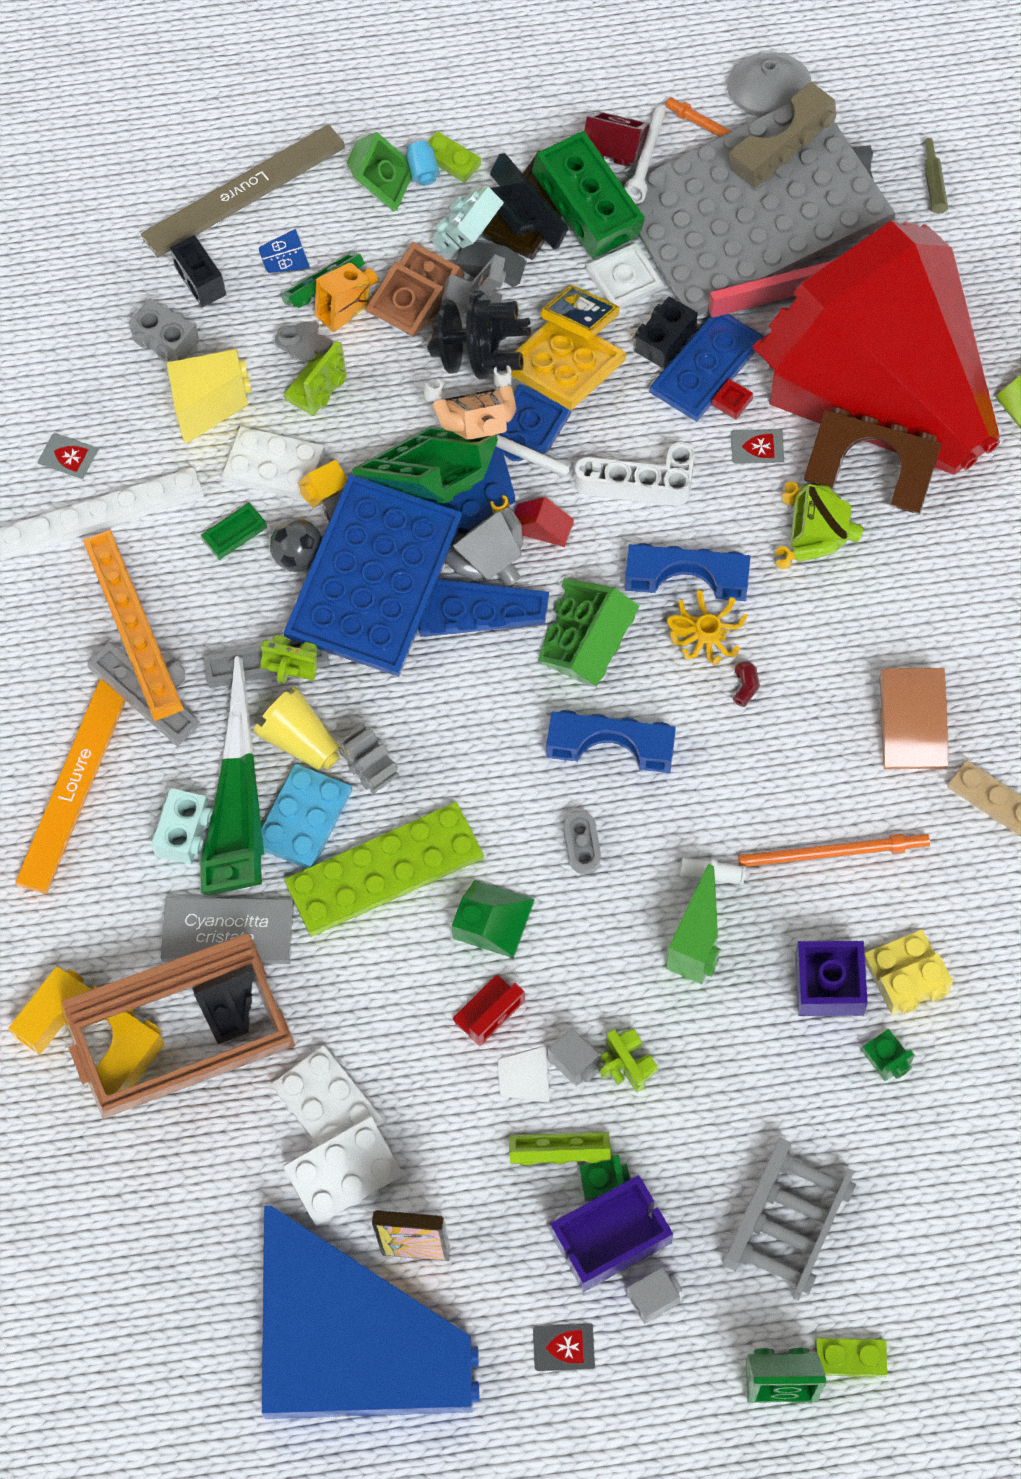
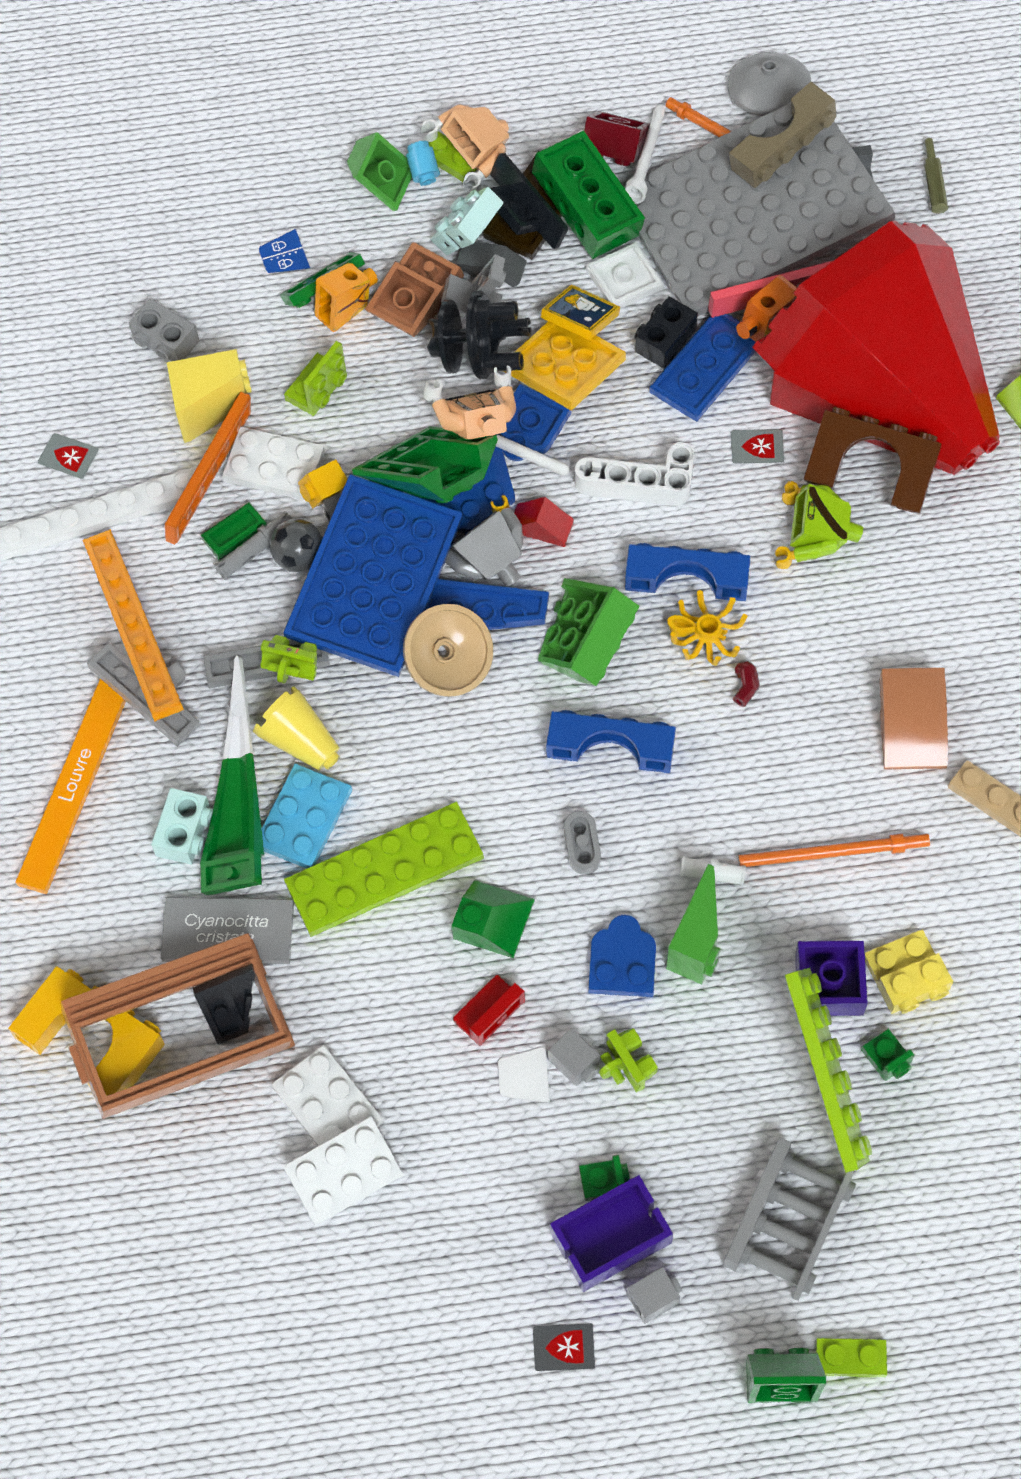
dark tan tile [141,124,345,258] -> none
black brick [170,235,226,308] -> none
blue slope [262,1206,480,1419] -> none
light grey plate [275,322,333,361] -> none
light grey gear [337,724,399,794] -> none
tile [372,1210,450,1261] -> none
lime plate [509,1132,611,1166] -> none
red plate [712,379,753,420] -> none
none -> orange tile [165,392,251,545]
none -> light grey pin [214,511,292,580]
none -> tan dish [403,604,493,697]
none -> light nougat torso [421,104,509,192]
none -> blue plate [588,915,656,997]
none -> orange torso [736,275,797,342]
none -> lime plate [785,968,872,1173]

